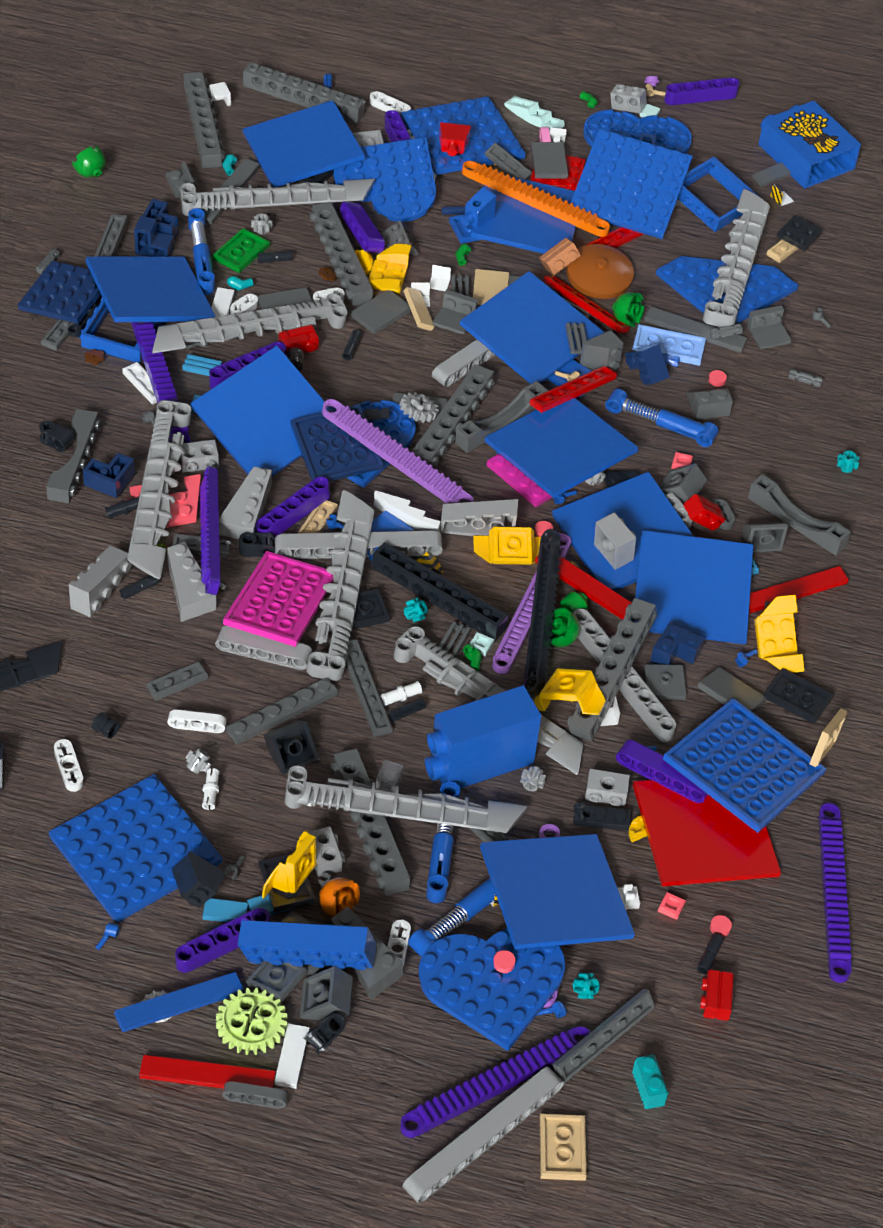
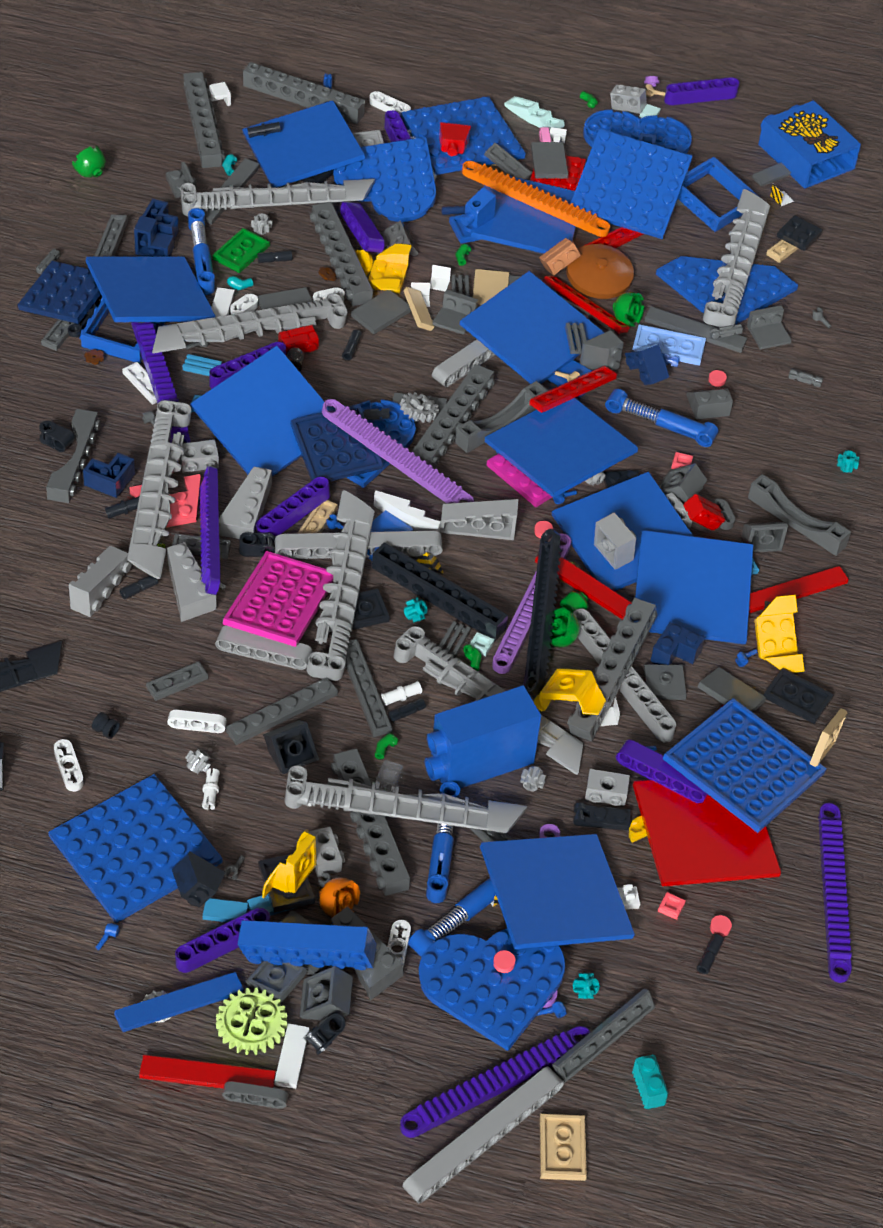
yellow piece [473,527,541,565] -> none
red brick [700,970,734,1021] -> none
none -> black pin [247,122,281,138]
none -> green arm [375,734,398,759]

